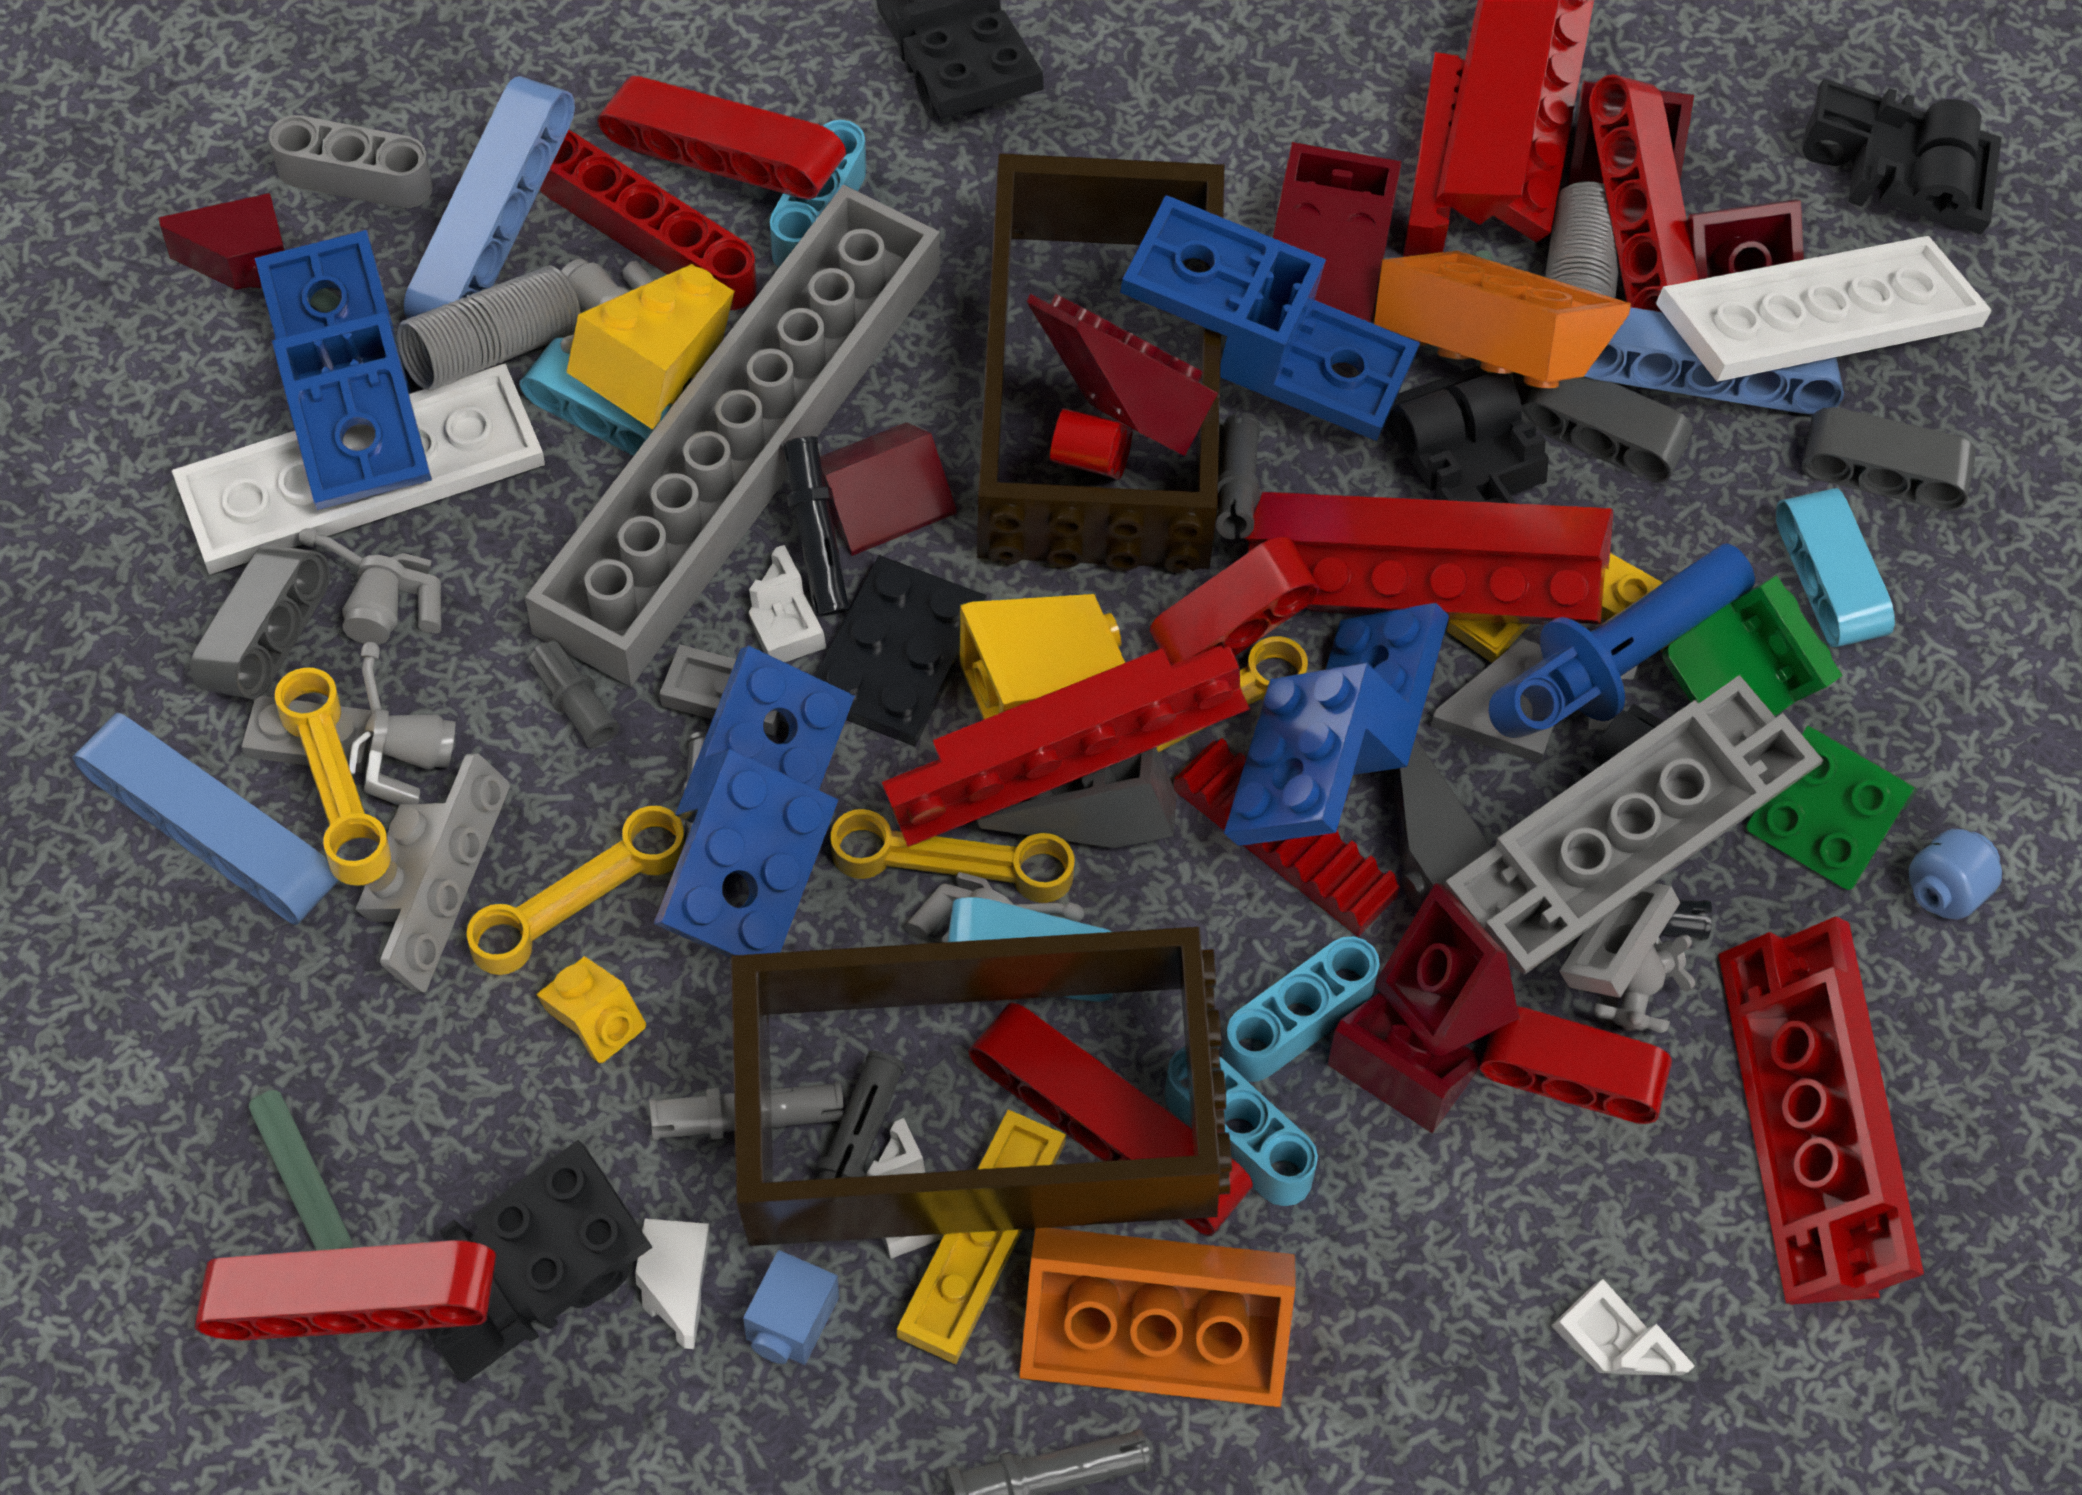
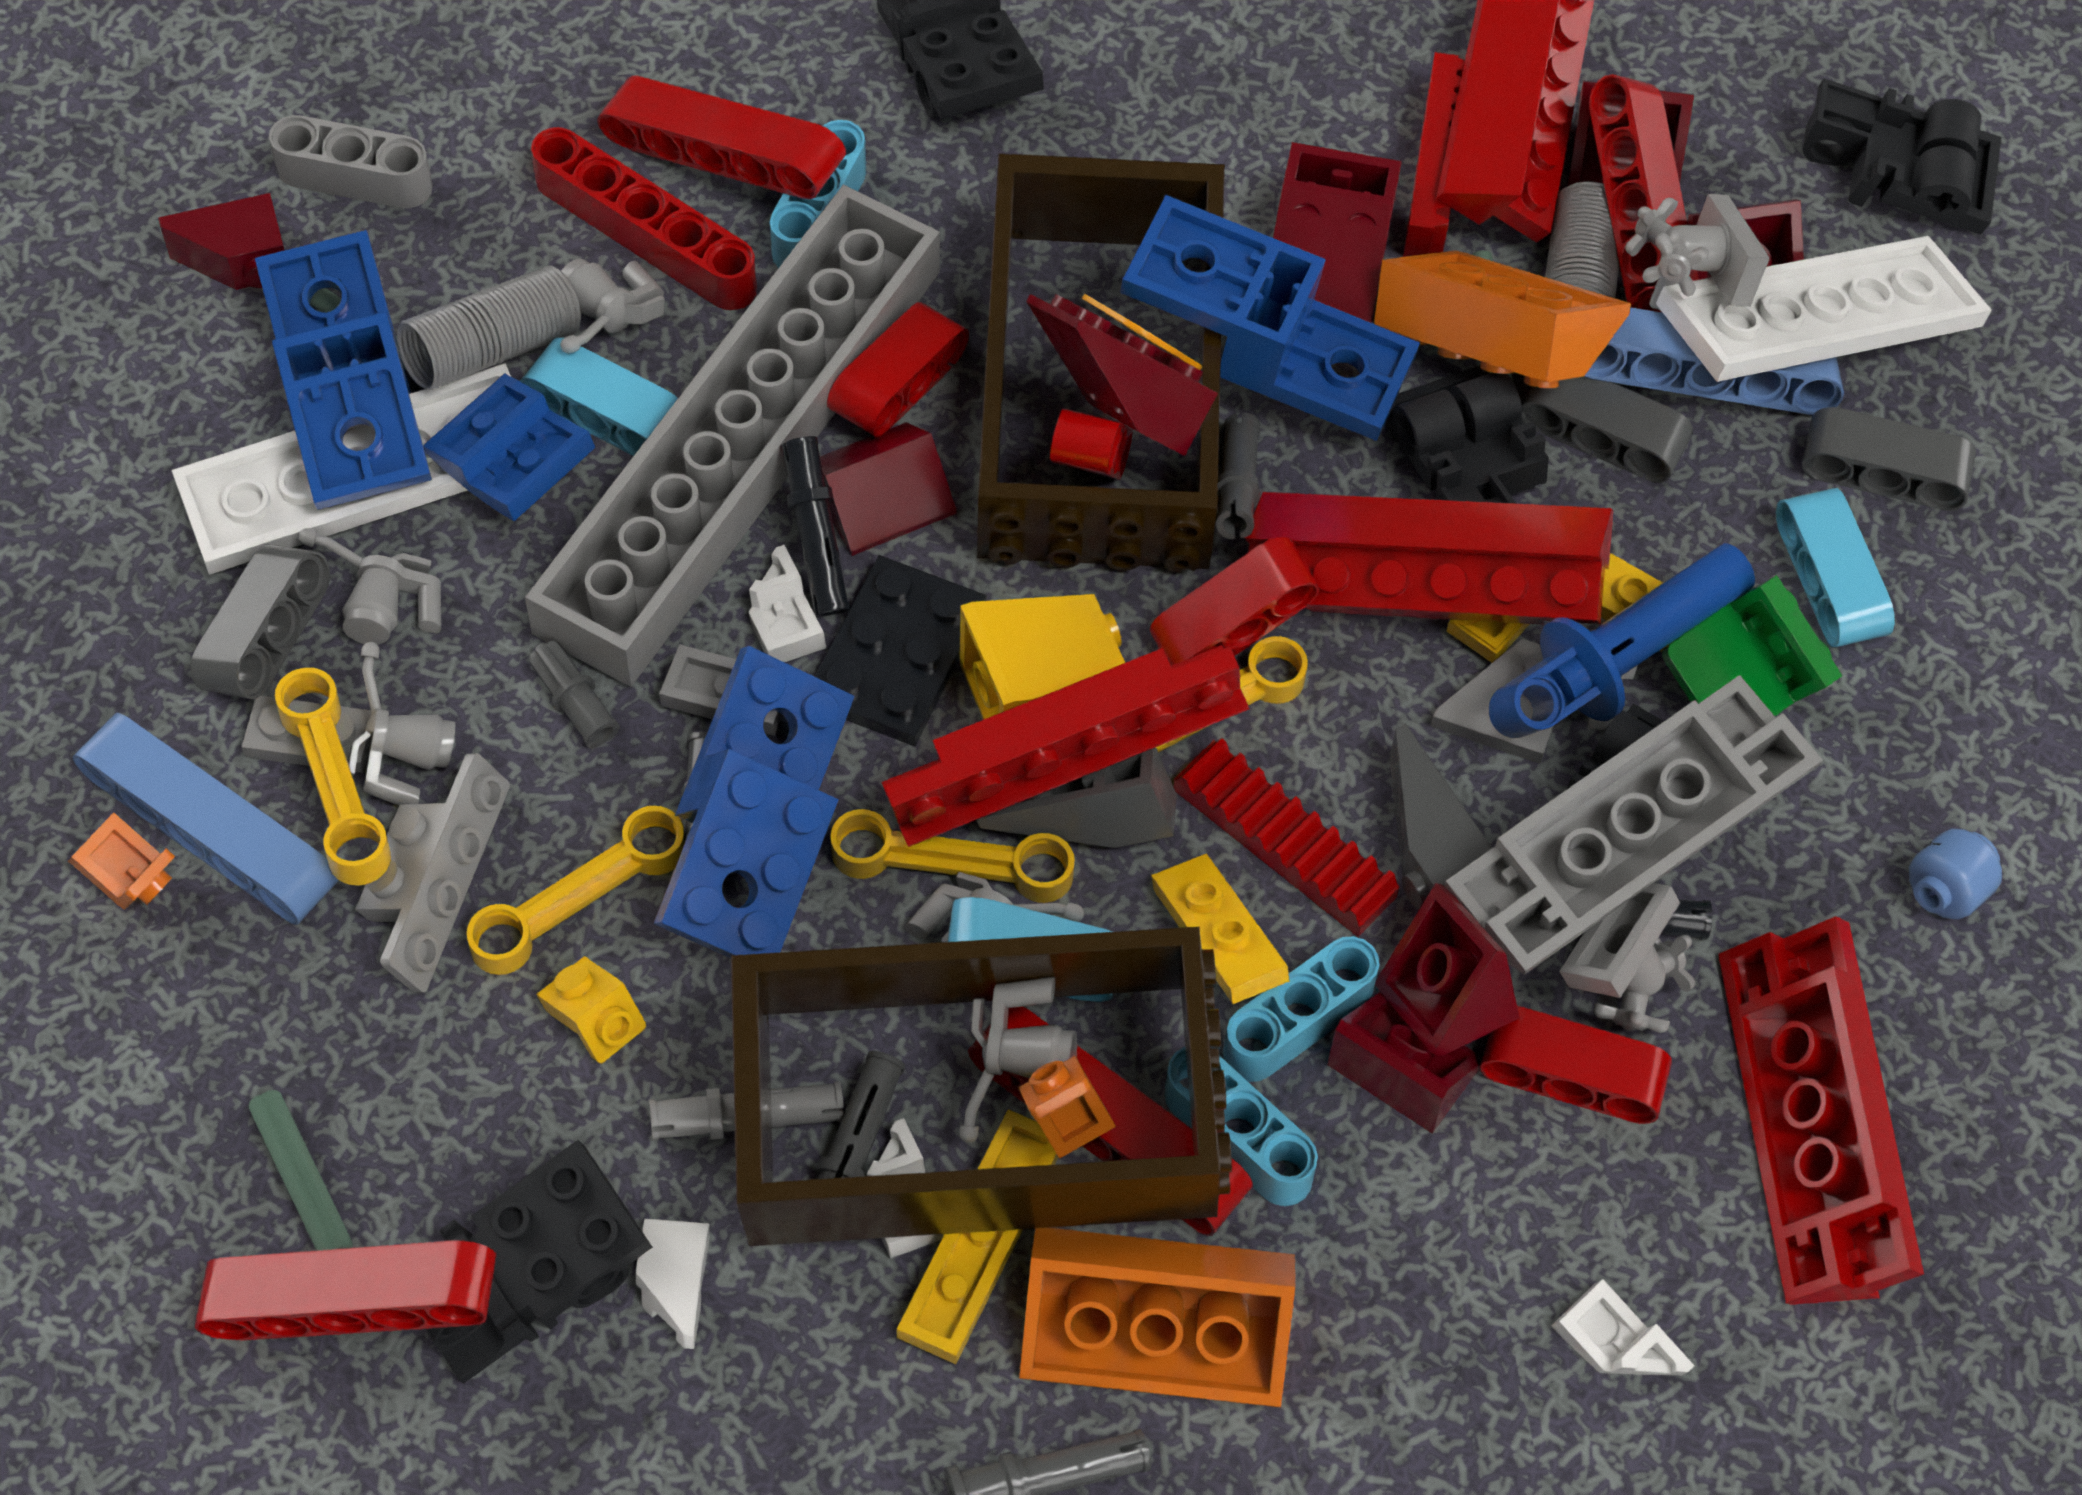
medium blue beam [404,76,575,318] -> none
yellow wedge [566,264,734,430] -> none
medium blue brick [743,1250,839,1365] -> none
blue bracket [1224,603,1449,846] -> none
green bracket [1747,725,1918,890] -> none
none -> orange bracket [68,812,175,910]
none -> blue slope [423,373,596,521]
none -> red beam [827,302,969,438]
none -> light grey piece [959,977,1077,1143]
none -> orange bracket [1019,1056,1116,1159]
none -> light orange piece [1081,294,1203,370]
none -> yellow plate [1151,853,1289,1004]
none -> light grey piece [1625,194,1770,310]

